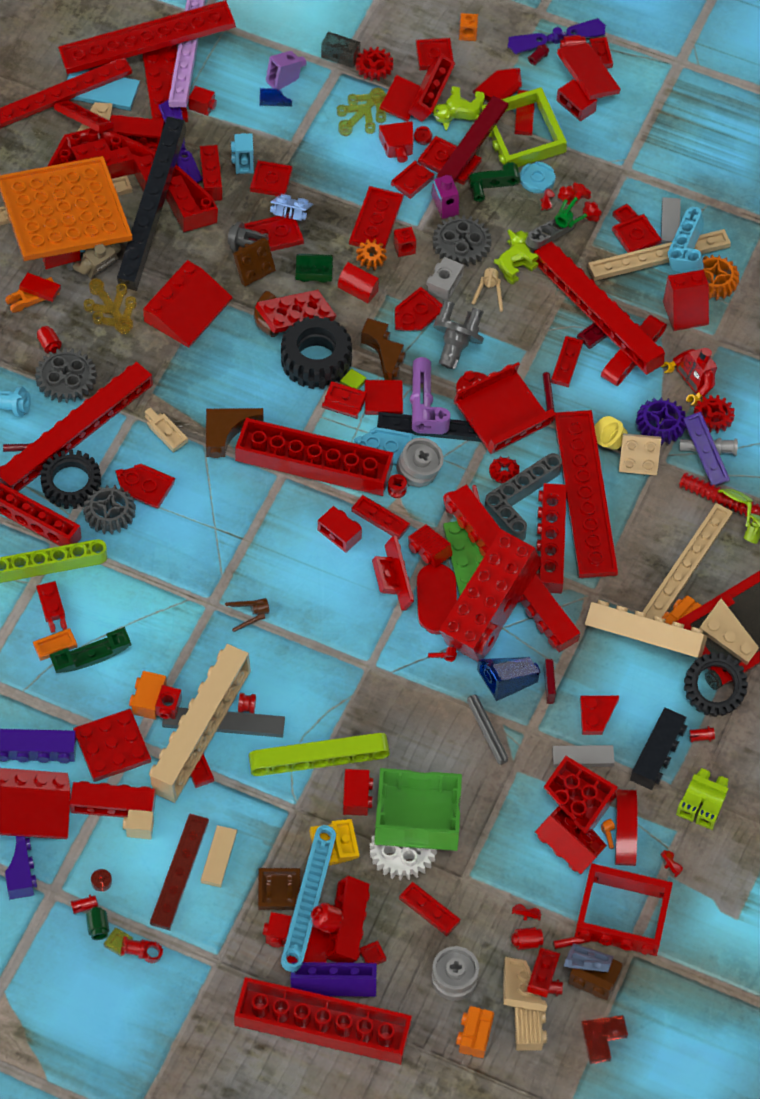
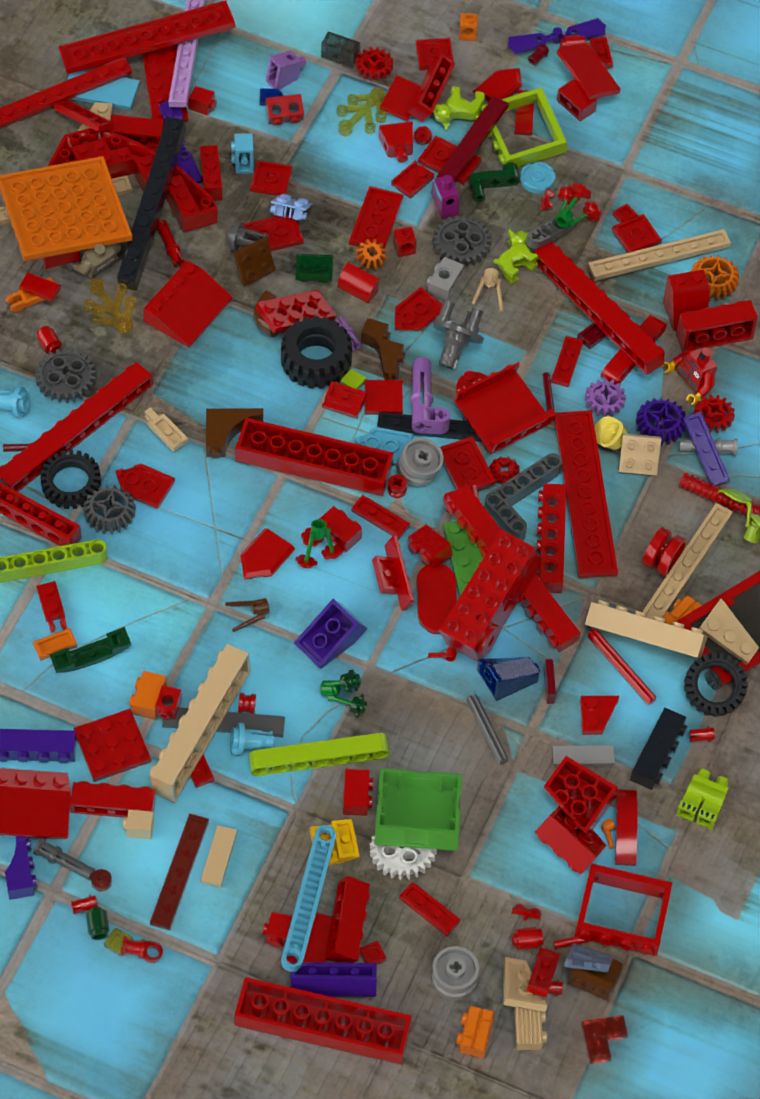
reddish brown plate [258,868,300,910] -> none
red head [311,903,344,933] -> none
red piece [660,850,683,877] -> none
light grey tile [661,197,681,244] -> none
medium azure beam [668,207,704,273] -> none
none -> dark grey pin [33,838,95,880]
none -> red pin [157,219,185,267]
none -> medium azure piece [230,722,274,755]
none -> red tile [240,528,295,580]
none -> red brick [265,94,304,126]
none -> dark purple slope [294,599,368,669]
none -> plant [295,519,344,568]
none -> plant [321,669,367,718]
none -> medium lavender pin [335,317,361,351]
none -> red plate [440,436,495,492]
none -> medium lavender gear [585,378,626,417]
none -> red axle [588,628,656,705]
none -> red wheel [642,527,687,577]
none -> red brick [676,300,758,352]

